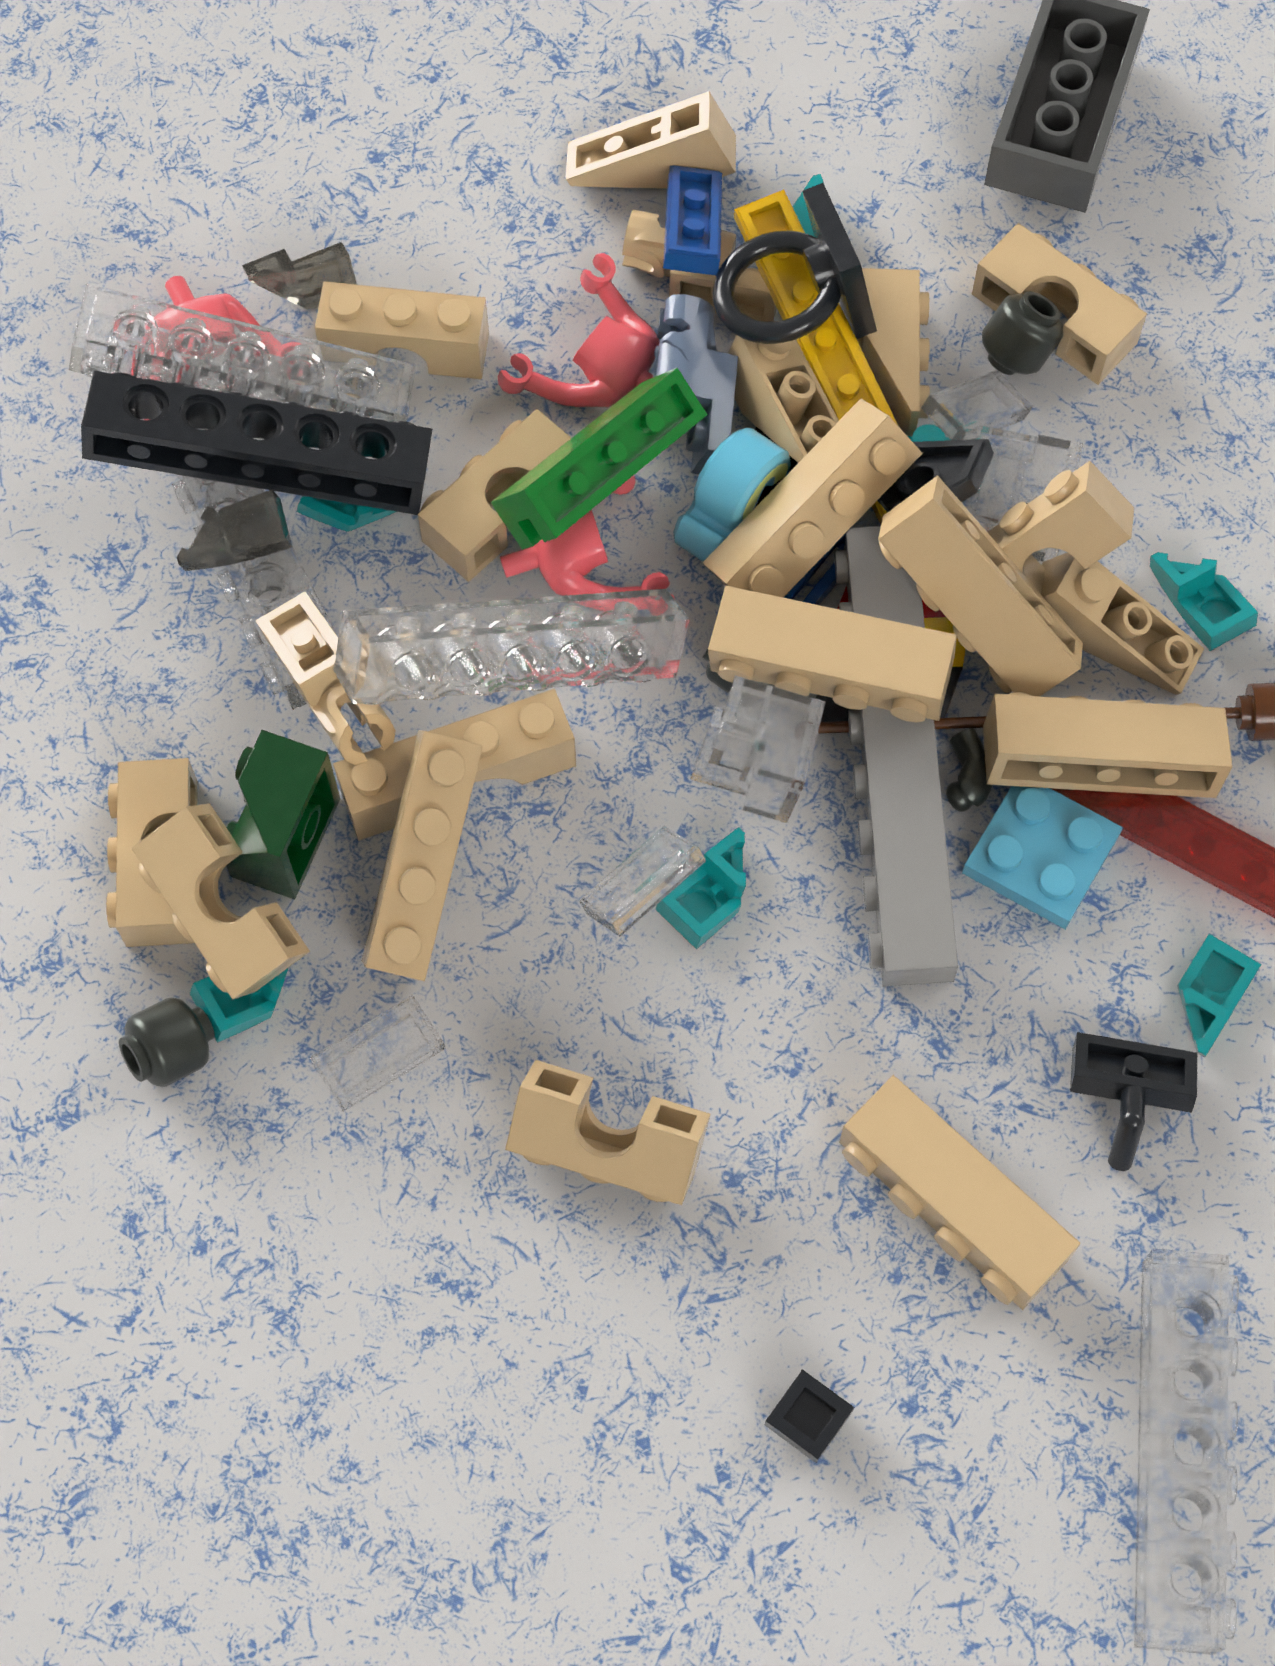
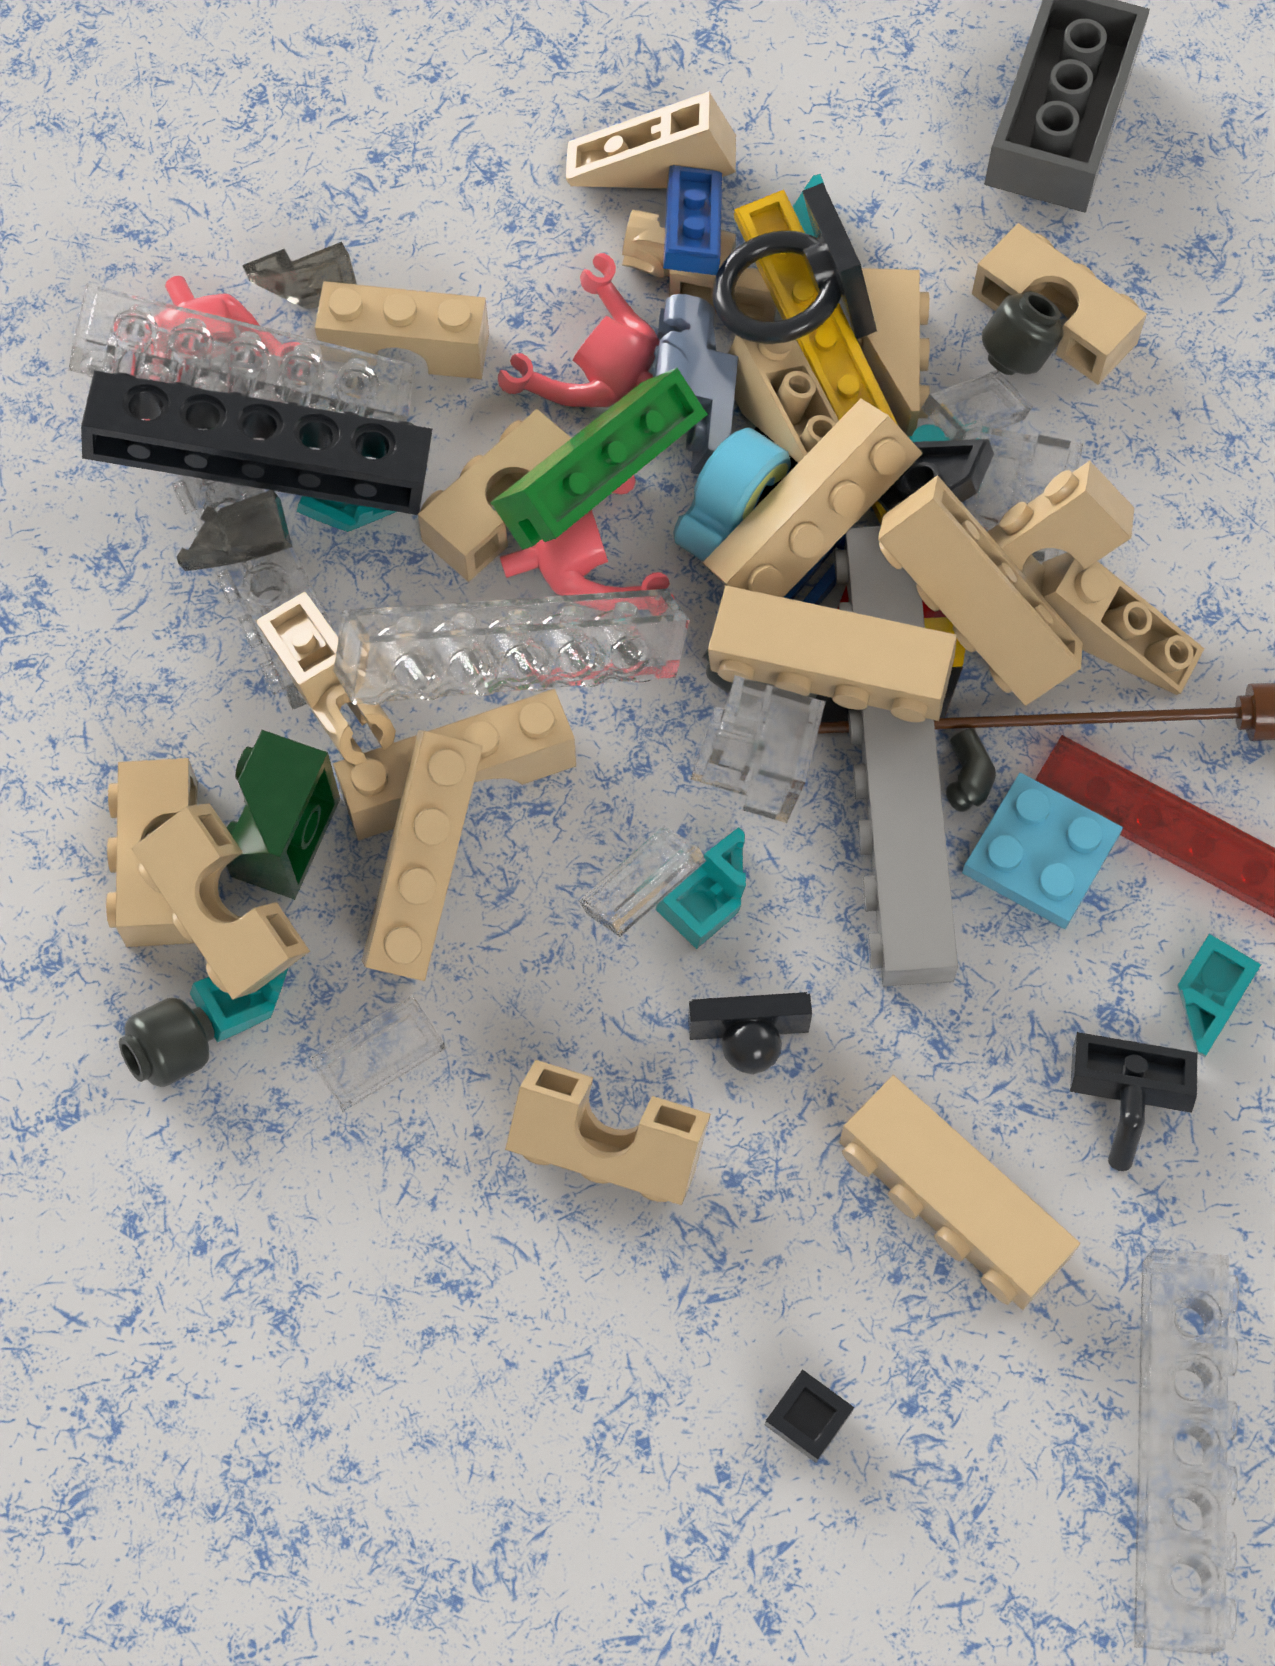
tan brick [983,692,1232,798] -> none
teal slope [1150,552,1258,651] -> none
none -> black tile [688,992,812,1075]

